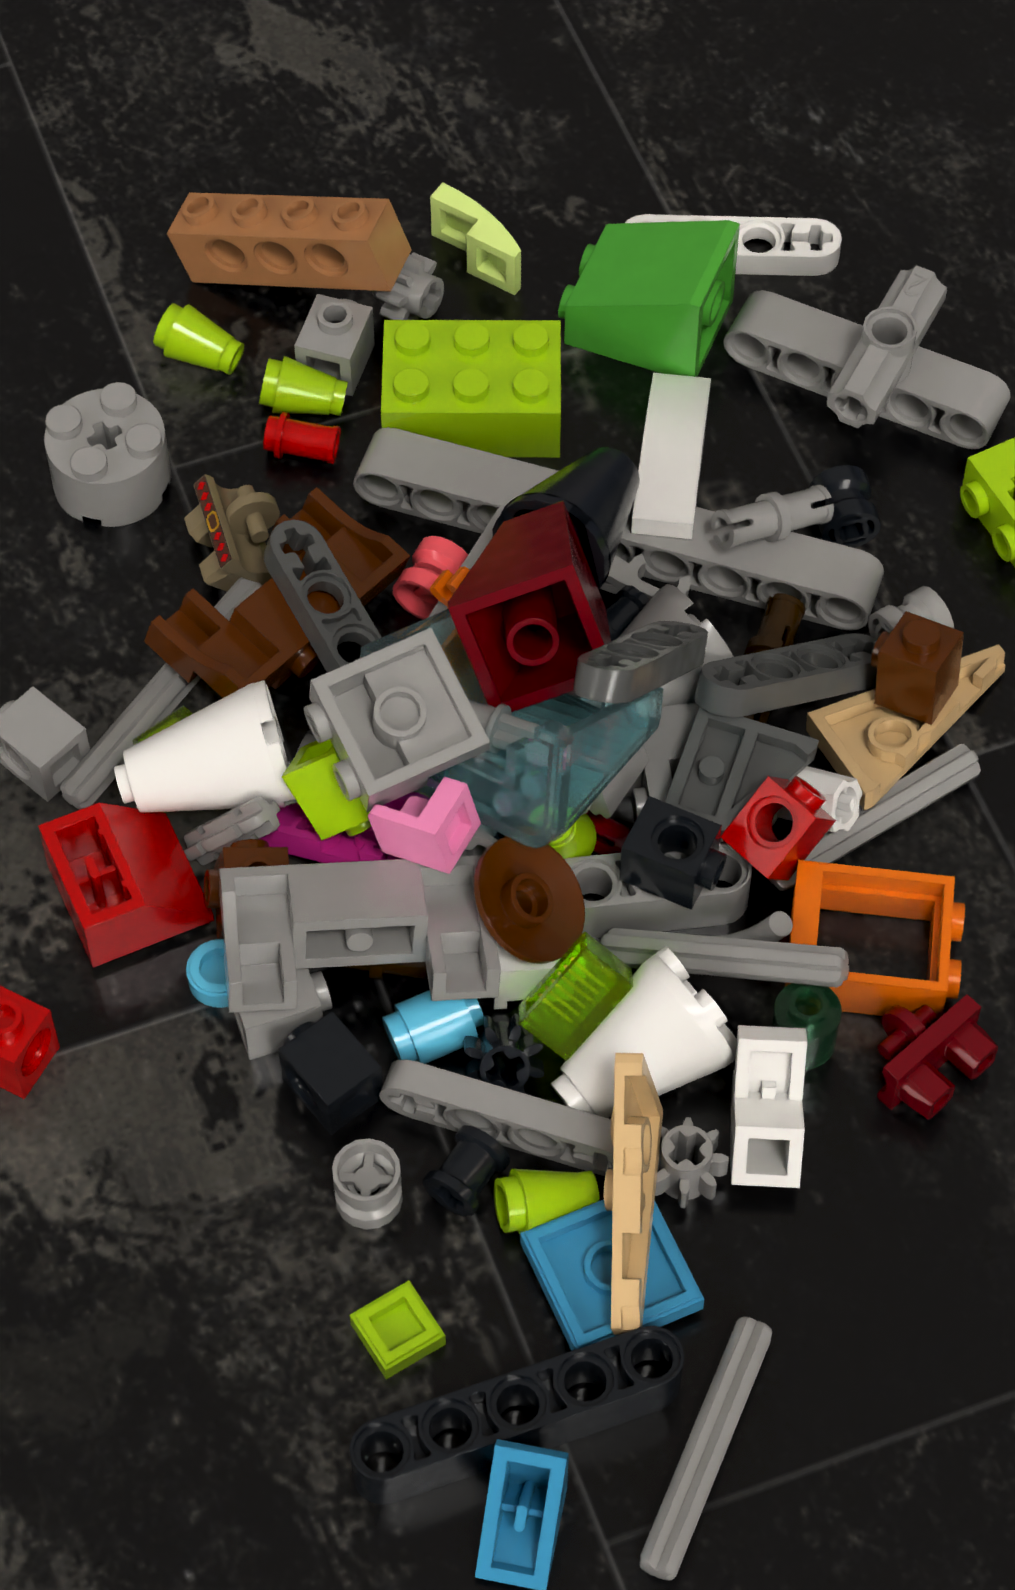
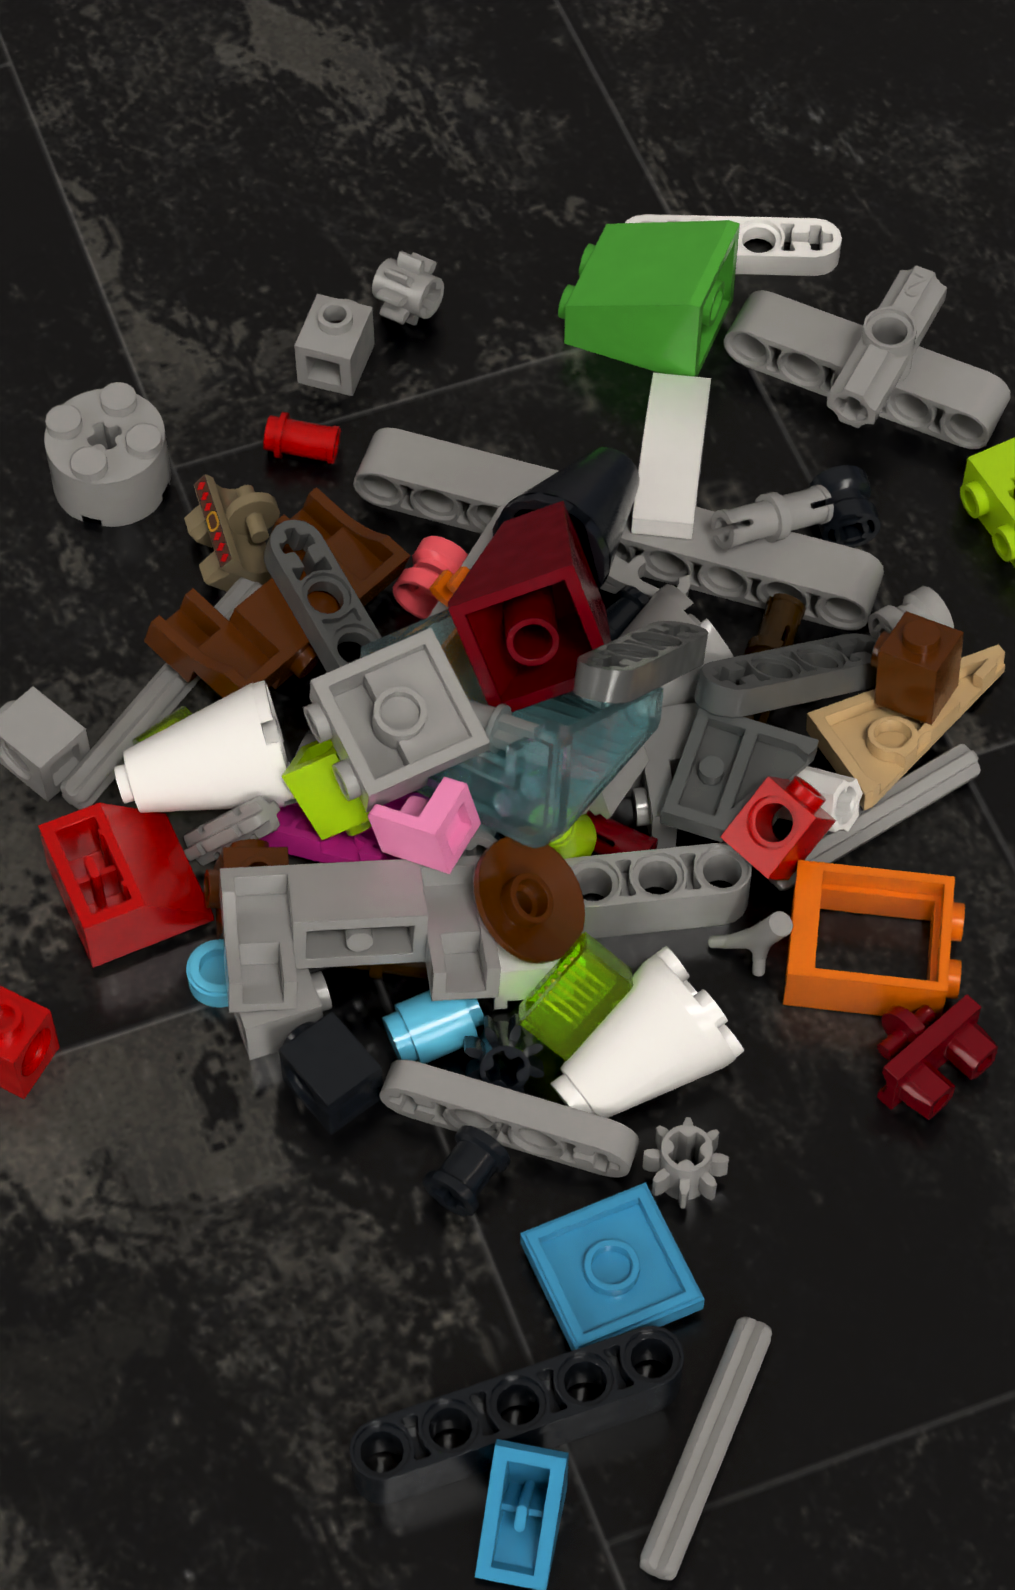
lime cone [153,303,245,375] -> none
medium nougat brick [167,192,412,292] -> none
lime cone [259,356,348,416] -> none
light grey wheel [332,1138,403,1230] -> none
lime tile [349,1280,446,1380] -> none
lime brick [381,320,561,458] -> none
yellowish green slope [430,182,521,295] -> none
lime cone [494,1169,599,1234] -> none
light grey axle [600,928,850,988] -> none
tan wing [604,1053,663,1335] -> none
black brick [620,796,727,910] -> none
white brick [730,1025,807,1188] -> none
clear green brick [771,983,842,1070] -> none

